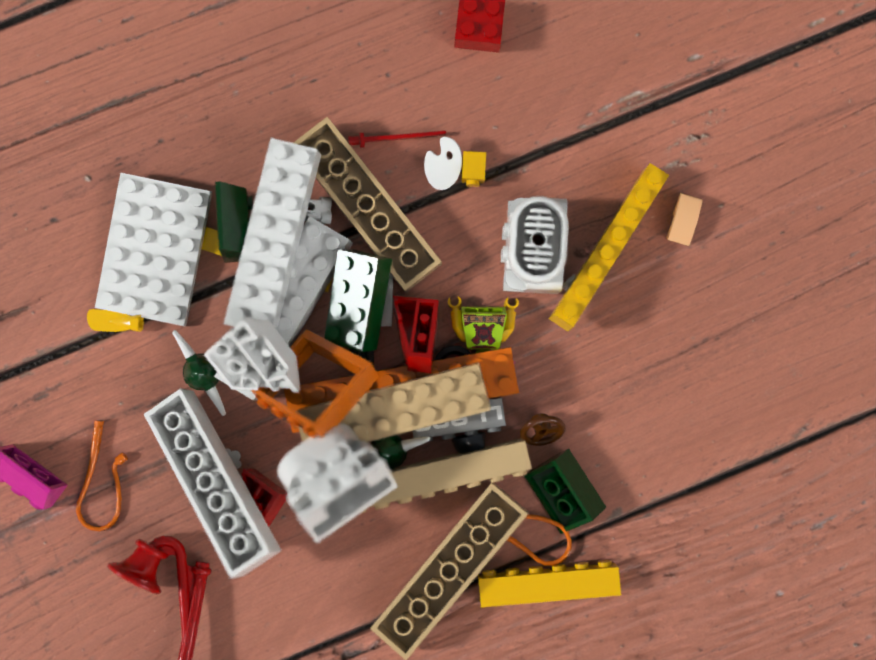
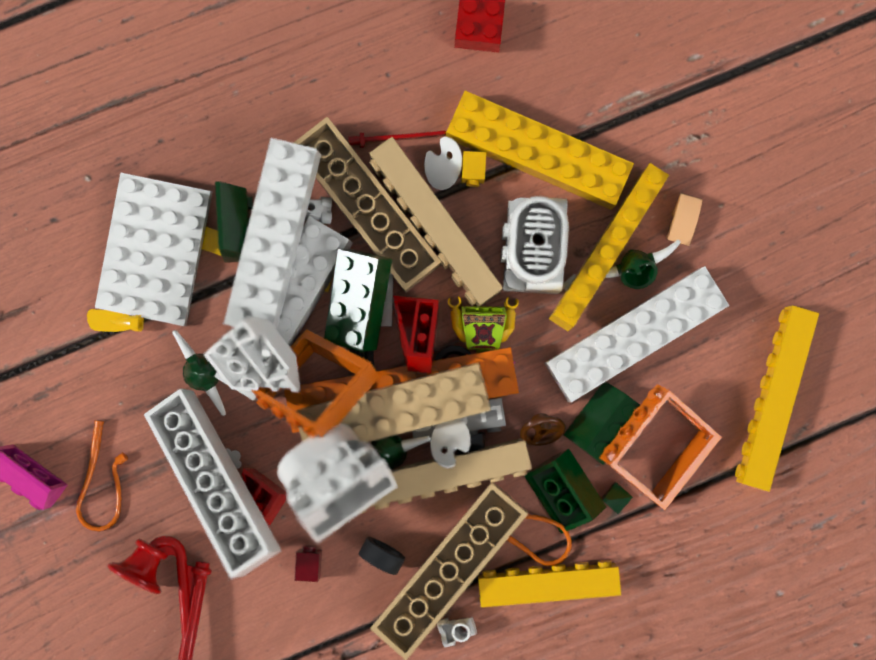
none -> dark red brick [294,545,322,582]
none -> black tyre [359,537,405,575]
none -> tan brick [369,137,503,307]
none -> white piece [431,419,471,468]
none -> white plate [437,617,477,648]
none -> yellow brick [446,91,634,210]
none -> white brick [544,266,730,402]
none -> dark green slope [563,382,640,465]
none -> orange window [599,384,722,510]
none -> dark green slope [601,482,633,514]
none -> dark green helmet [605,240,681,289]
none -> yellow brick [735,305,819,492]

